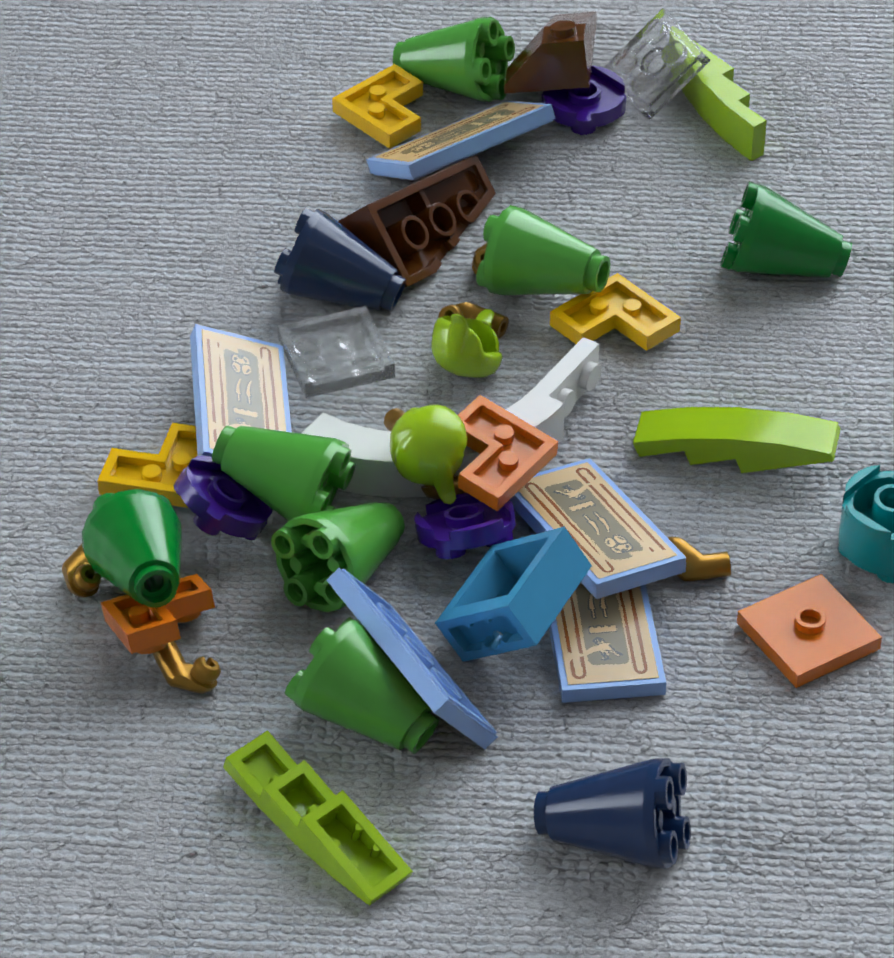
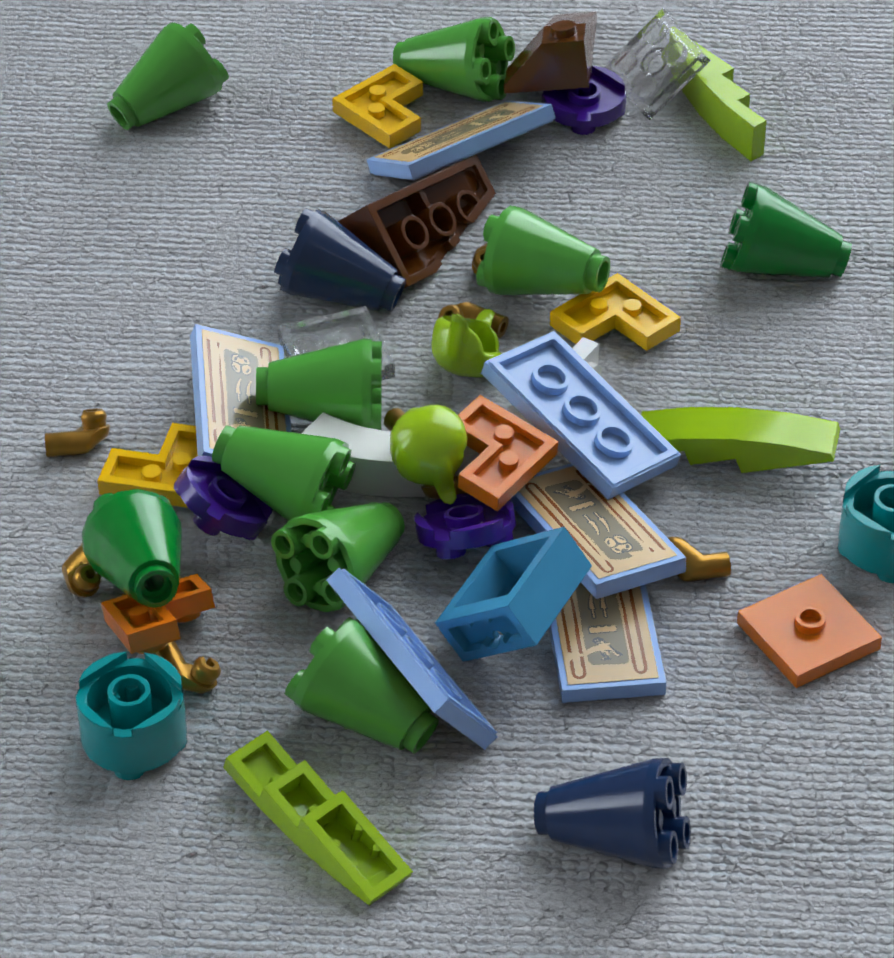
none -> pearl gold arm [45,408,110,457]
none -> teal brick [76,652,187,780]
none -> bright green cone [107,22,229,130]
none -> bright green cone [256,339,382,430]
none -> light blue tile [481,331,681,500]

